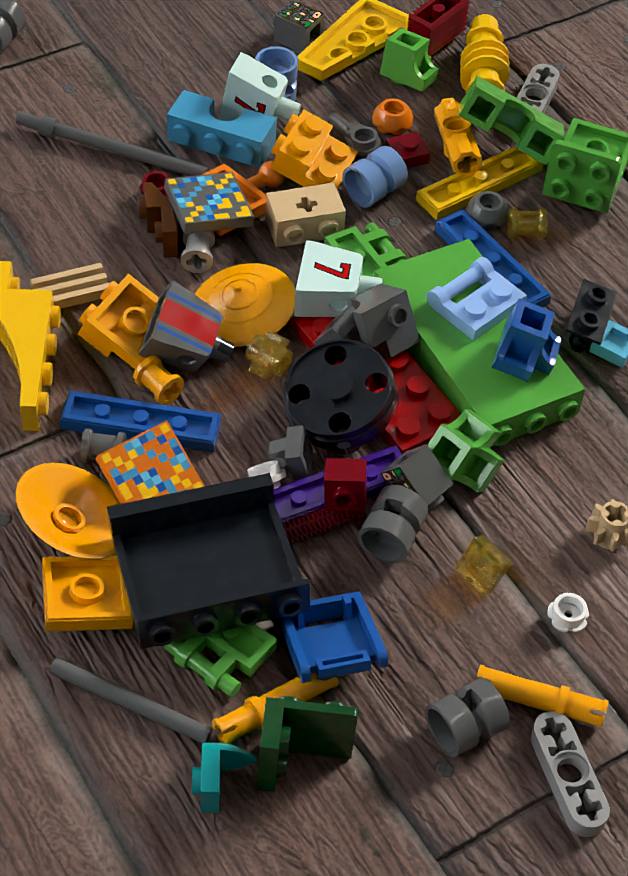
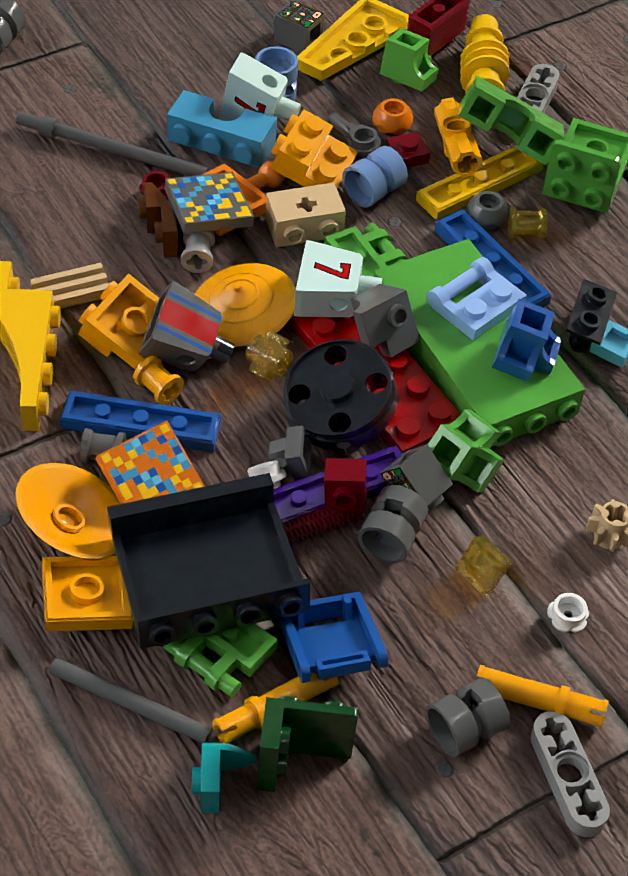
dark grey tile [314,306,361,345] -> none

